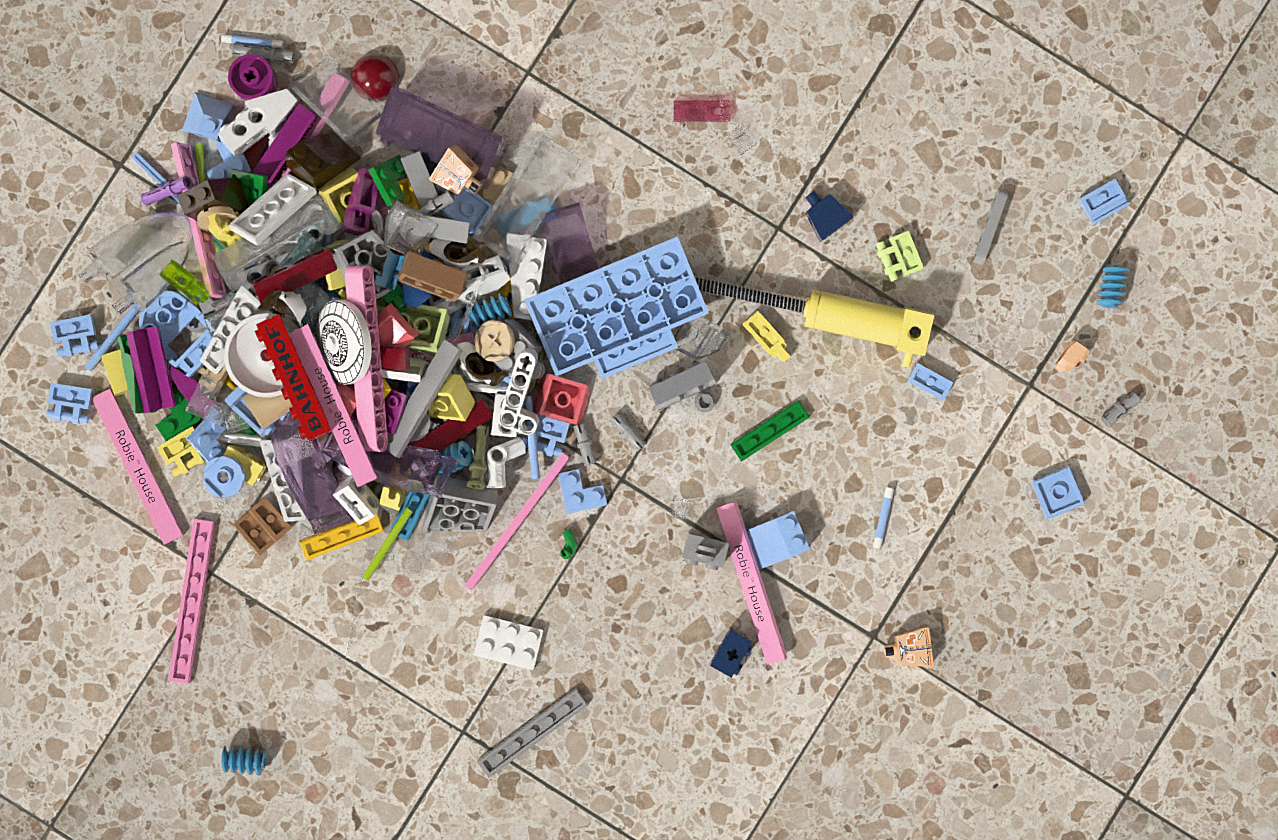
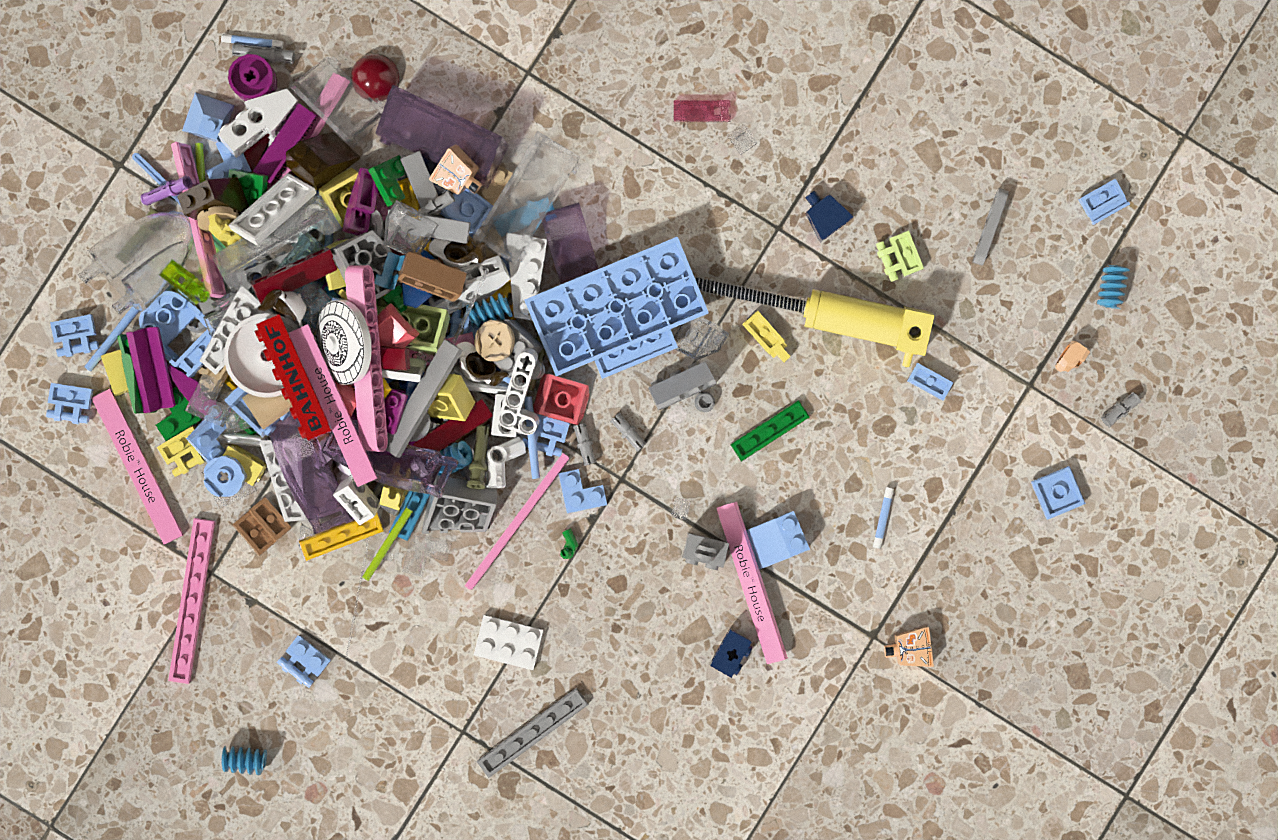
none -> light blue plate [277,635,331,688]

